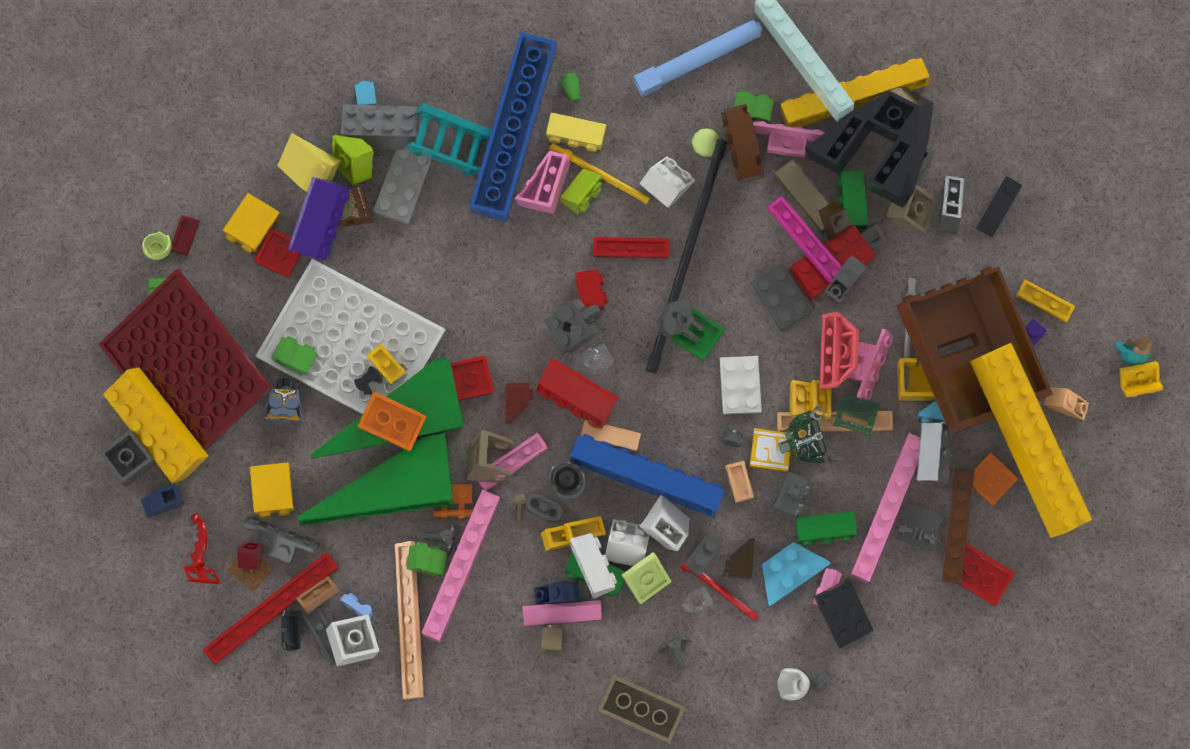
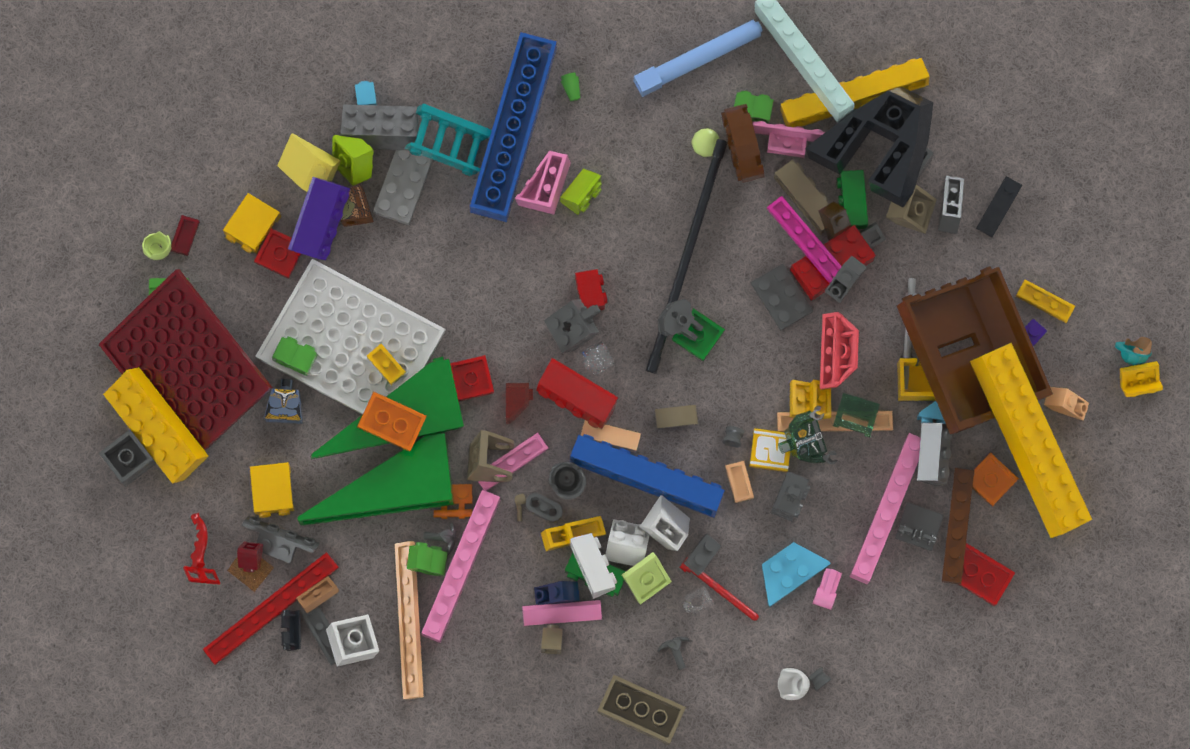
dark blue slope [141,484,184,518] -> none
light blue plate [340,593,373,619] -> none
black piece [354,366,382,395] -> none
light yellow brick [546,113,606,152] -> none
yellow bar [549,143,651,204] -> none
red plate [593,237,669,259] -> none
white slope [640,157,695,208] -> none
white plate [720,356,762,415] -> none
dark brown slope [725,538,755,579] -> none
green brick [795,511,857,546] -> none
black plate [814,579,874,649] -> none
bright pink bracket [848,329,893,405] -> none
none -> dark tan slope [655,405,698,429]

